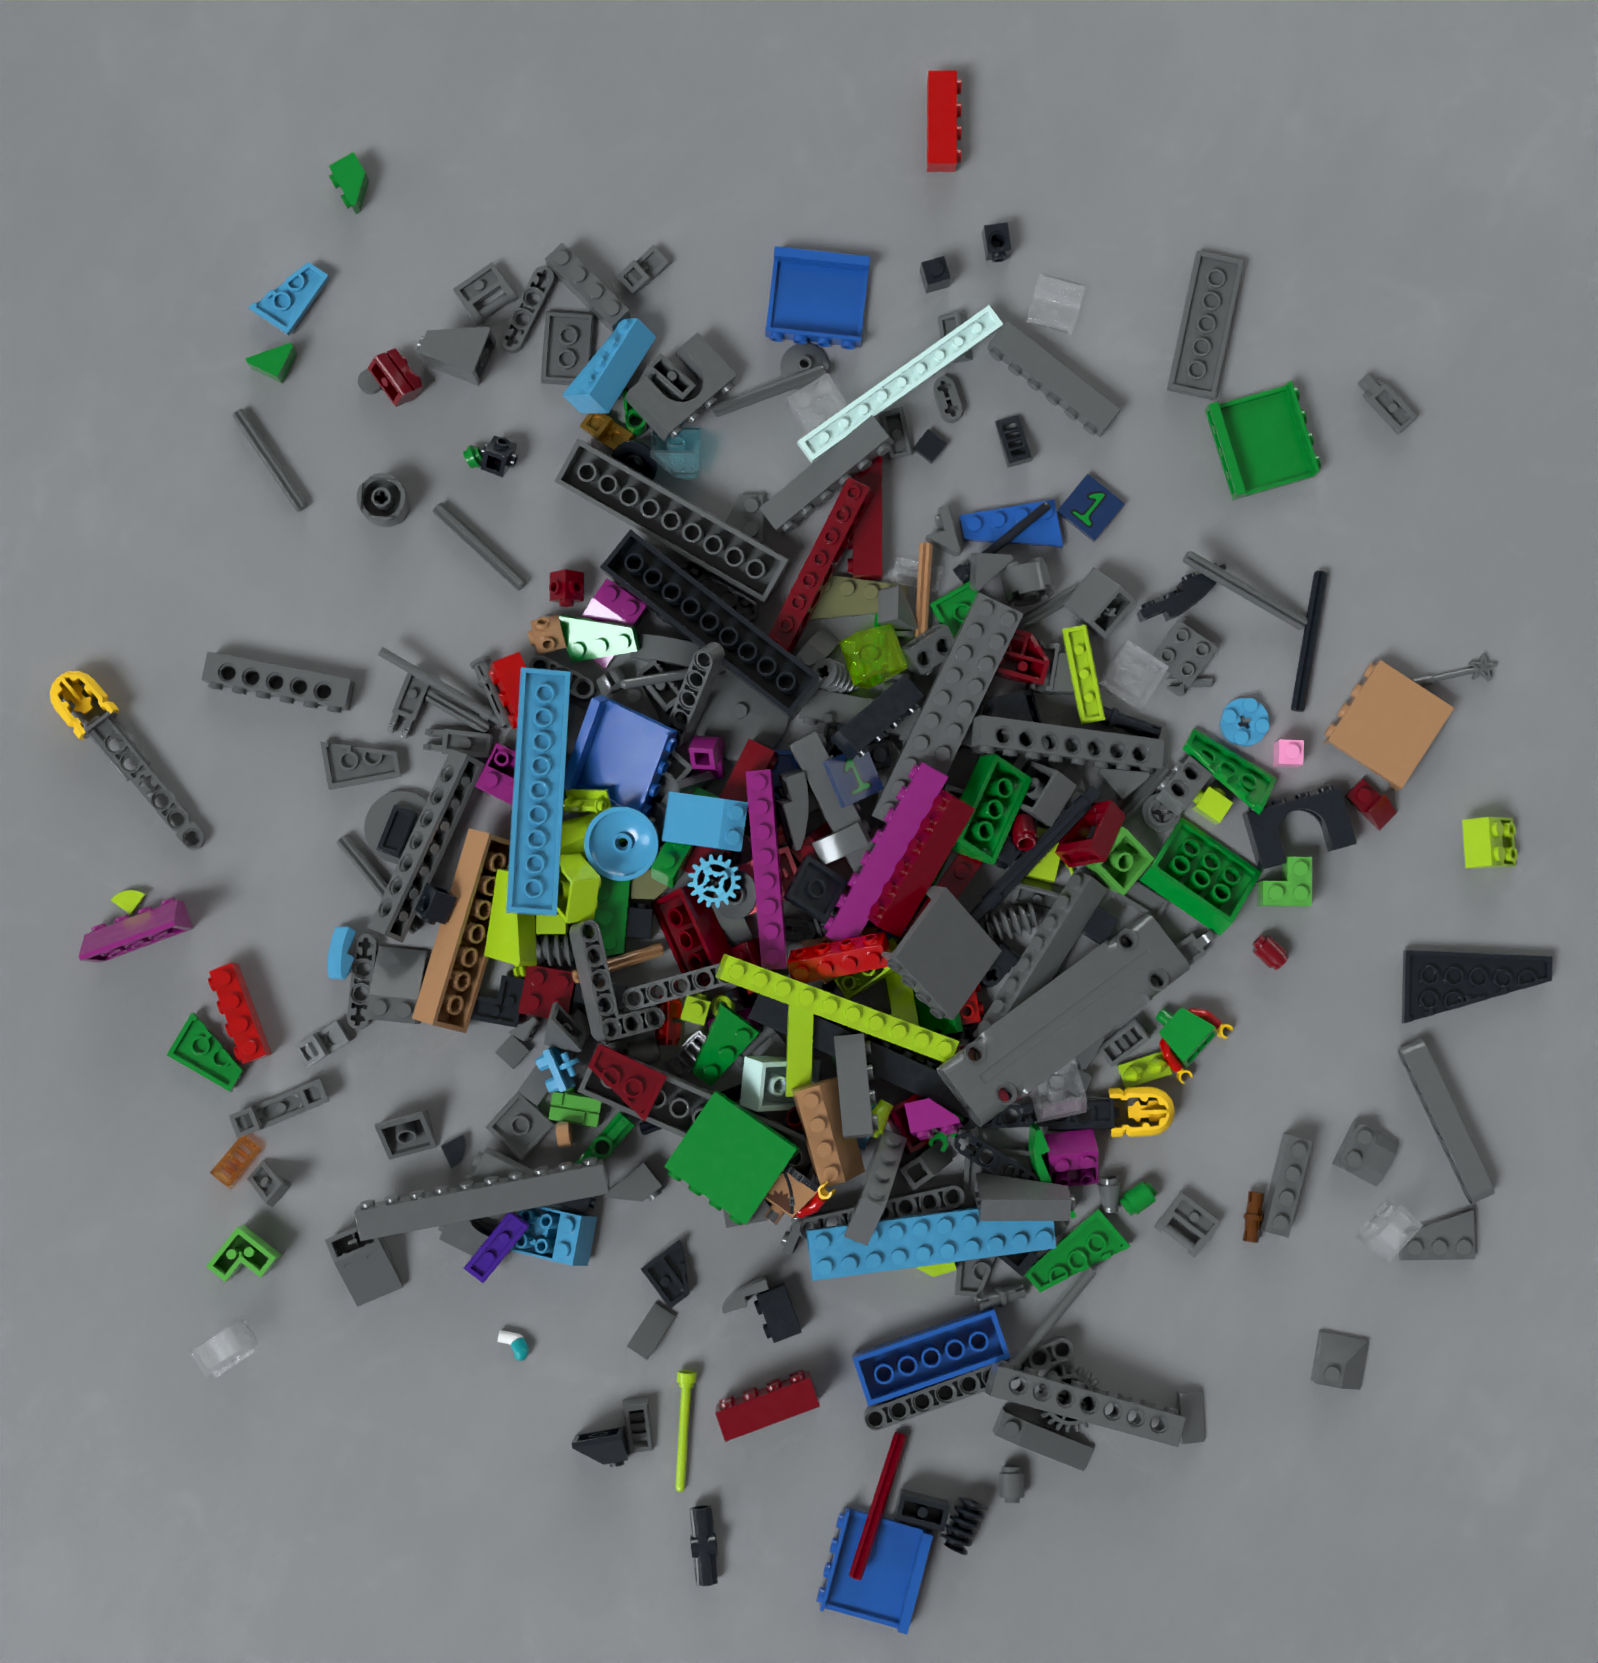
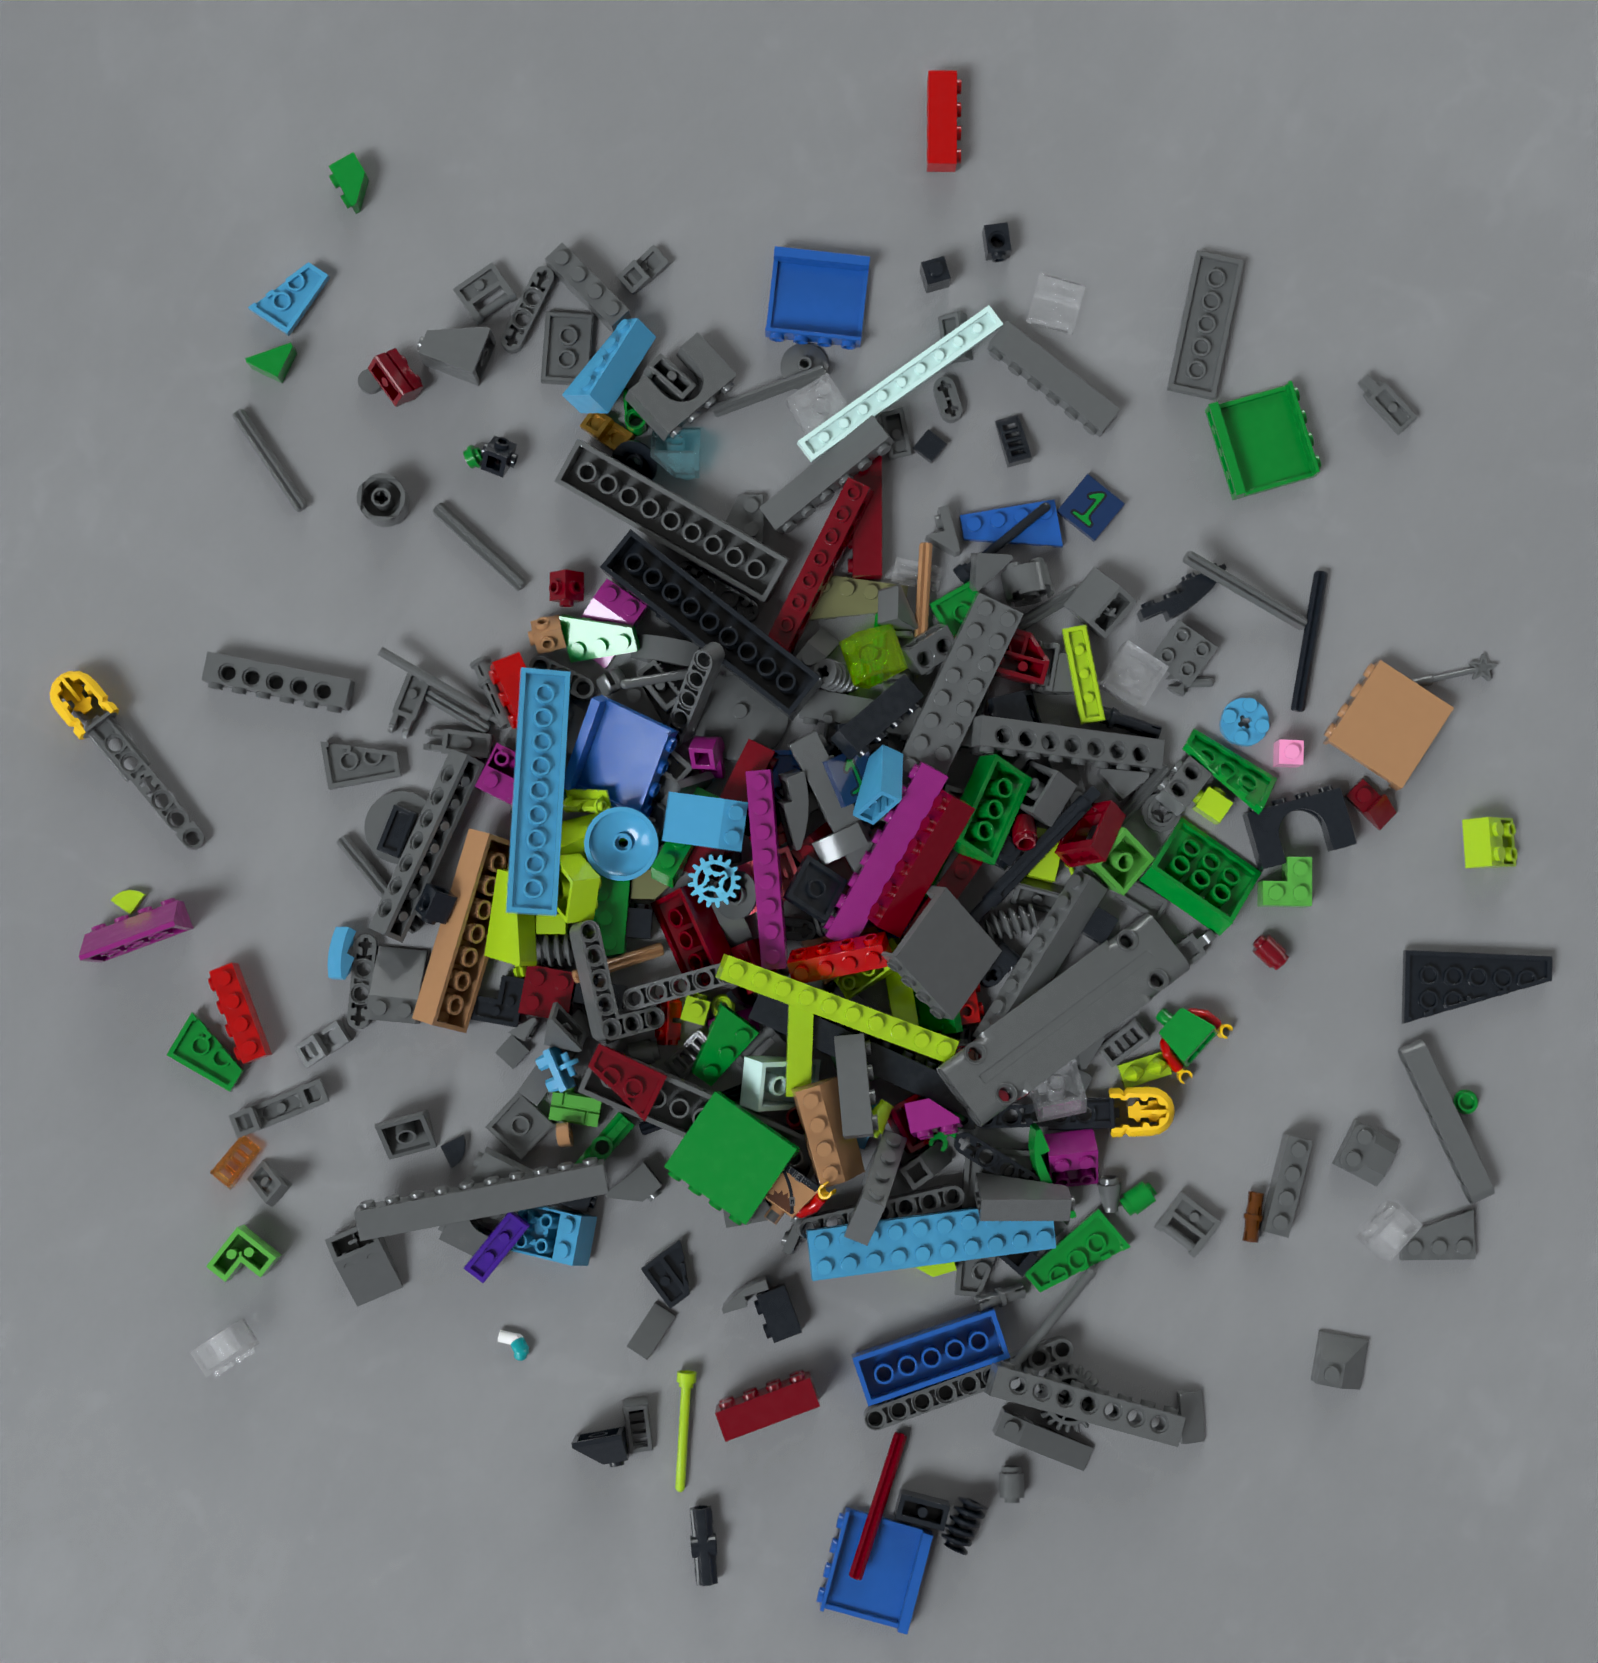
none -> dark azure slope [853,745,903,825]
none -> green plate [1453,1090,1478,1114]

